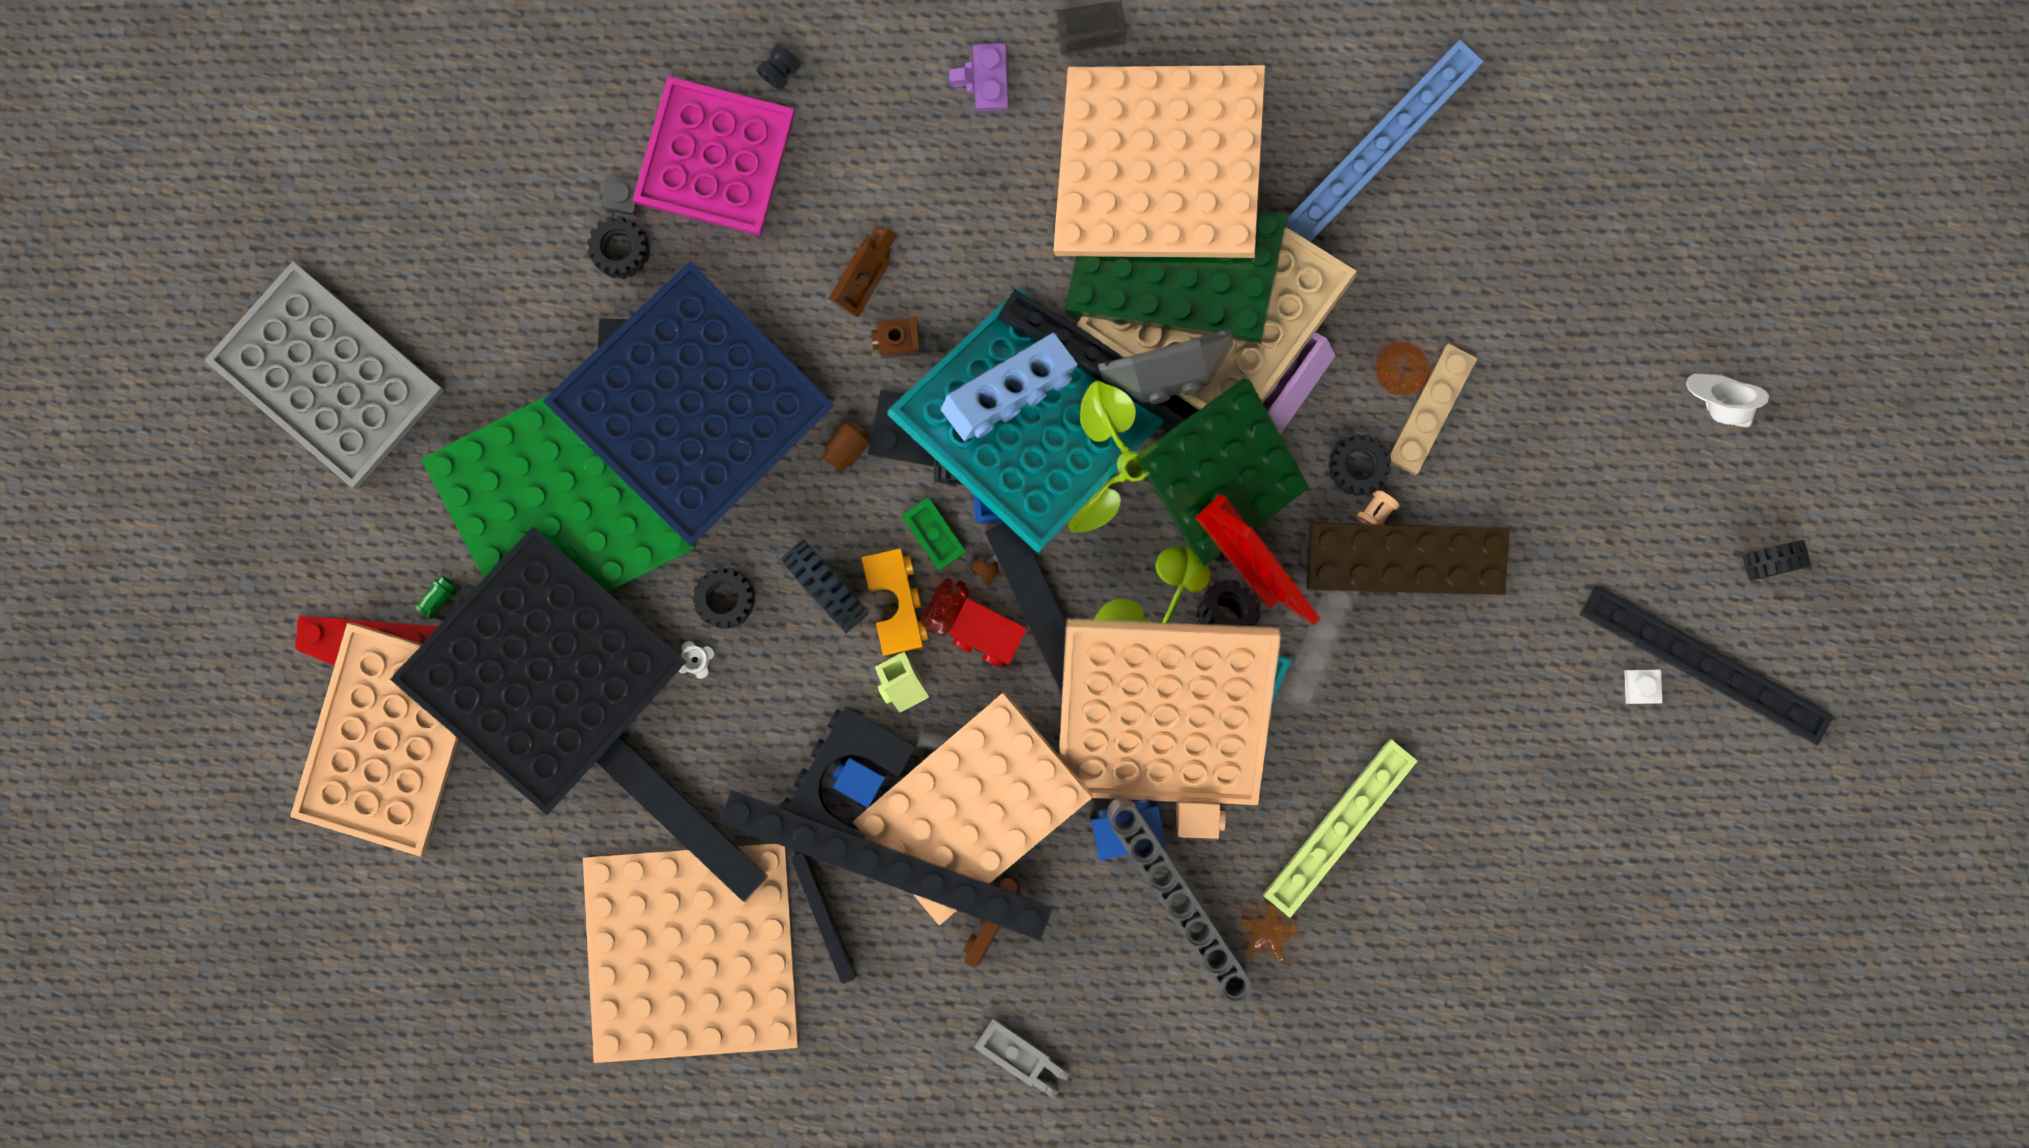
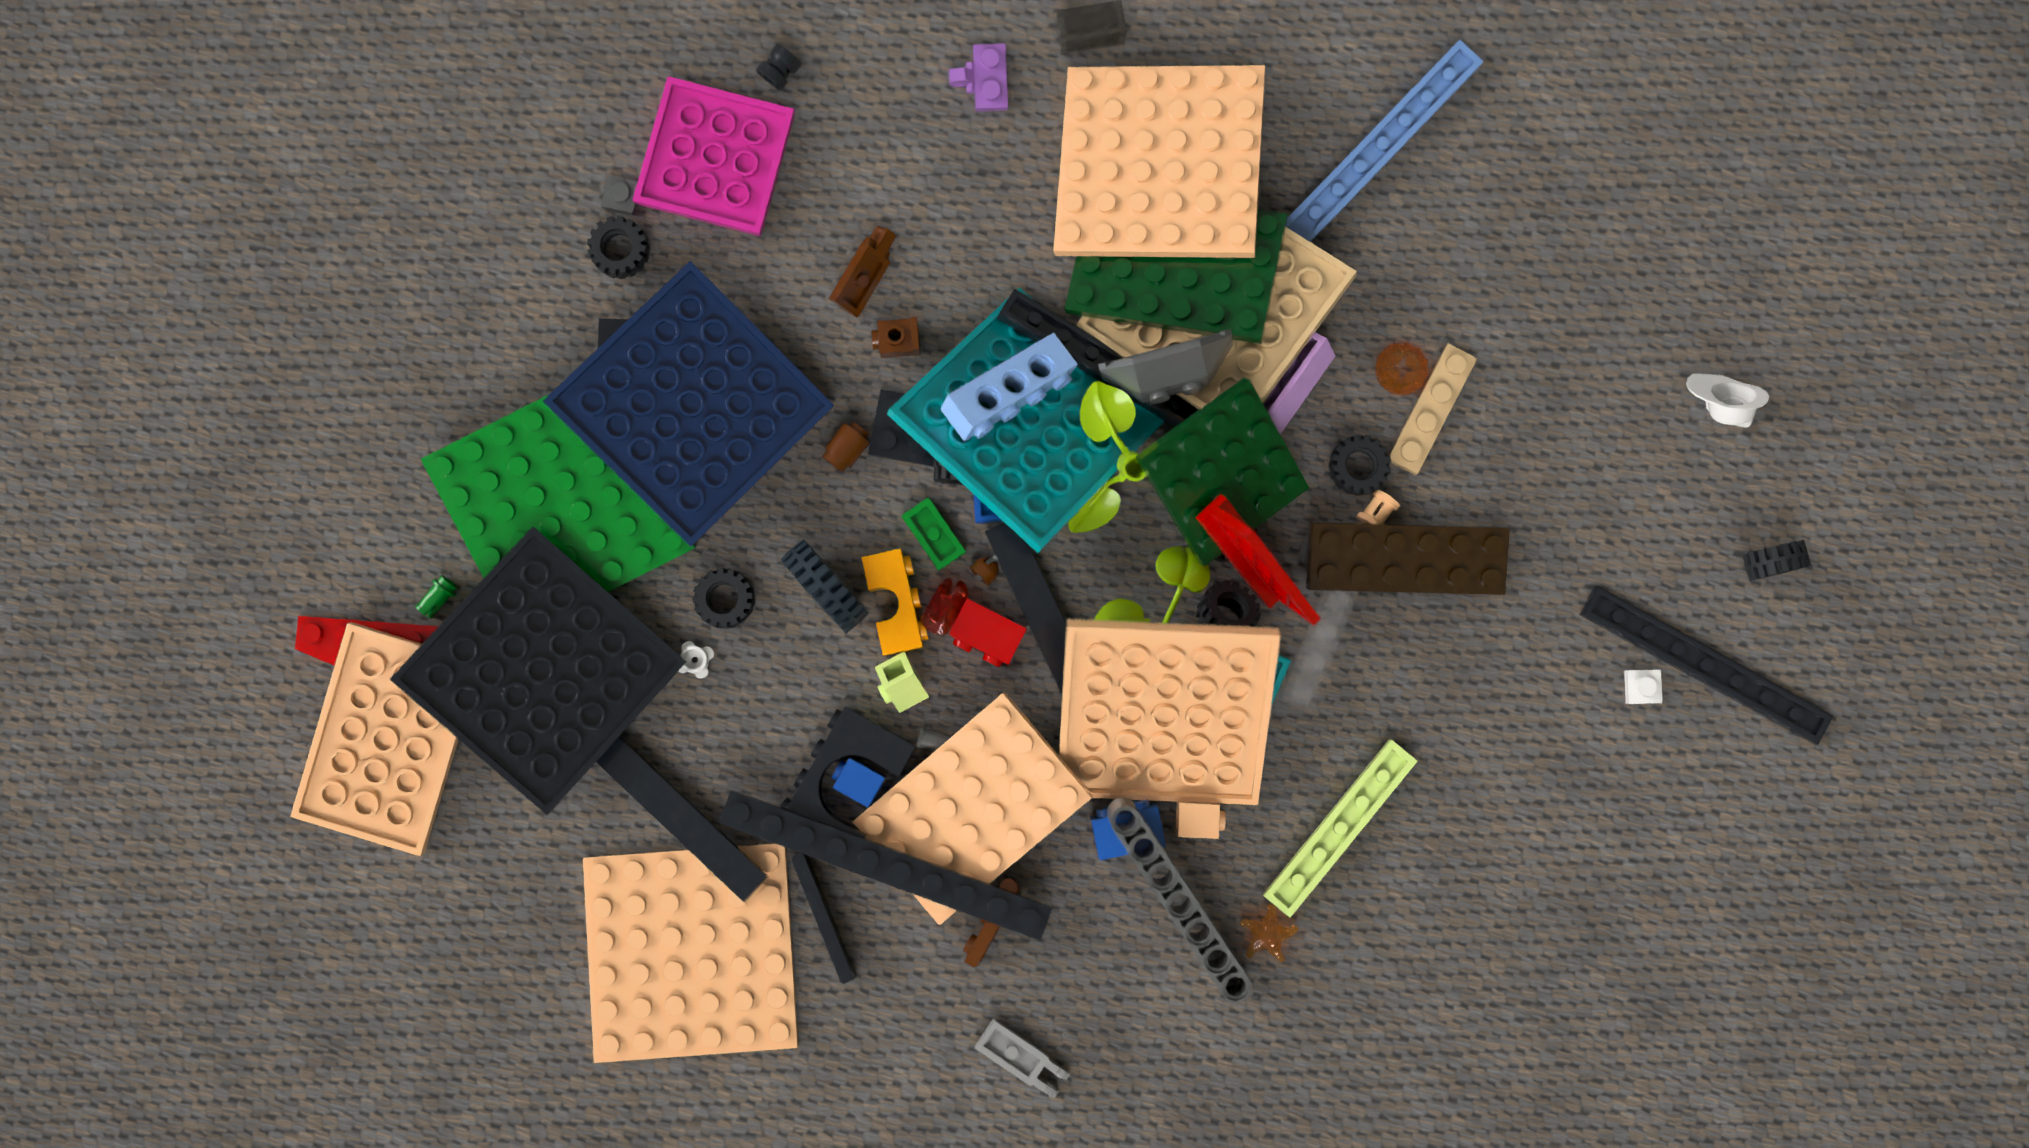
light grey plate [204,261,445,490] -> none

